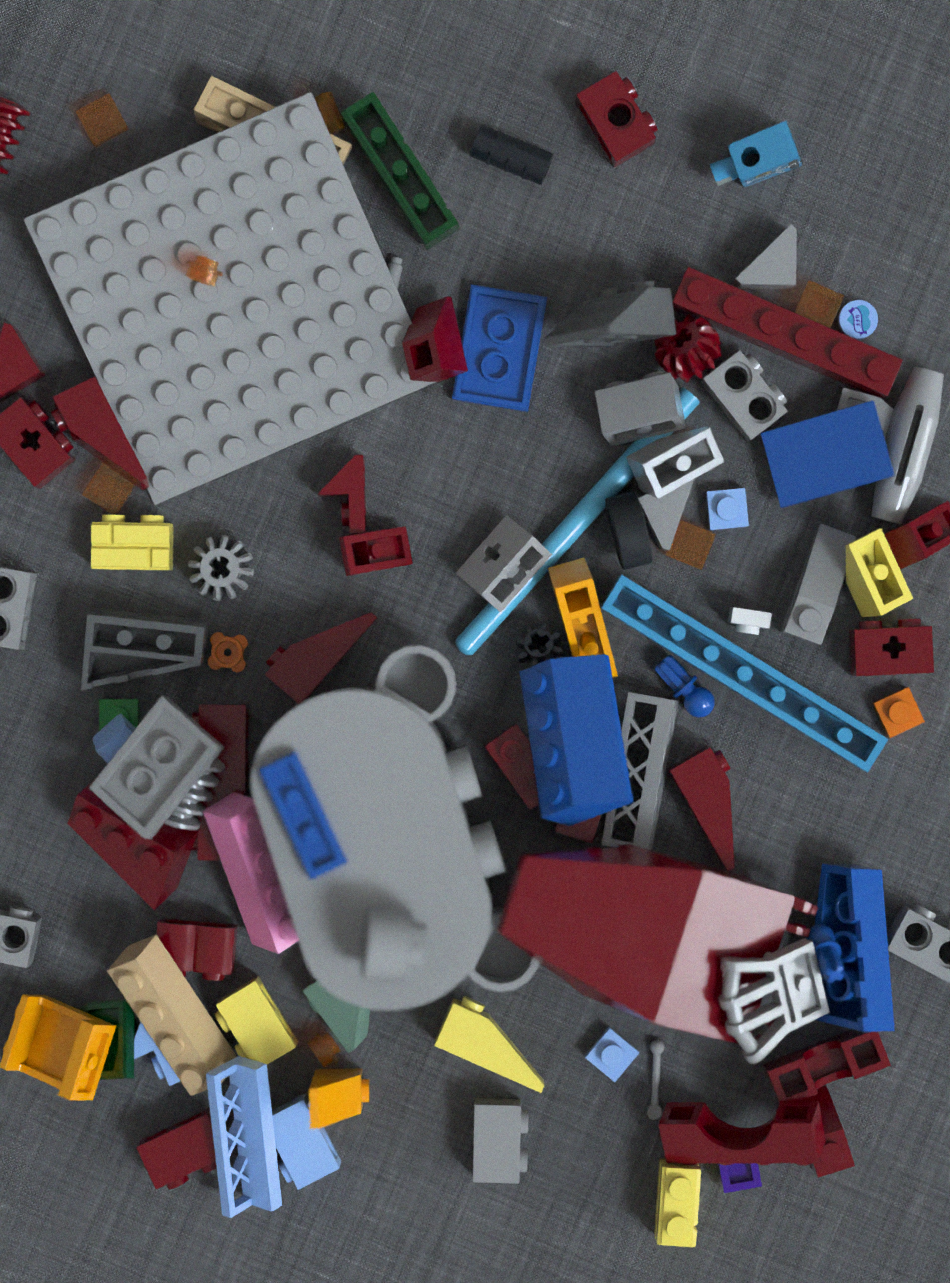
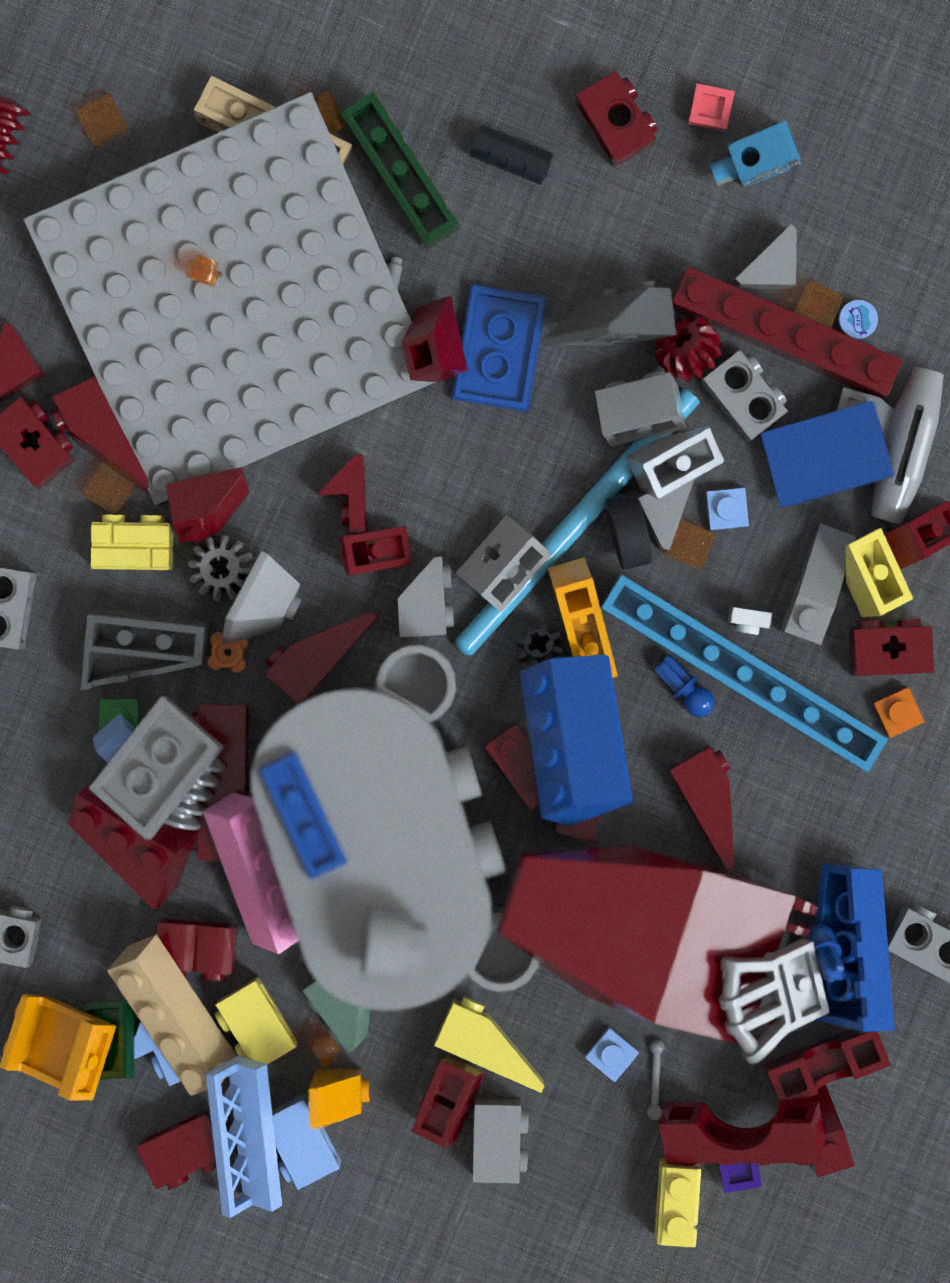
light grey fence [601,692,679,850] -> none
none -> dark red slope [166,467,250,542]
none -> light grey slope [221,551,302,644]
none -> light grey slope [398,557,454,638]
none -> dark red brick [411,1055,486,1148]
none -> coral plate [688,83,735,132]

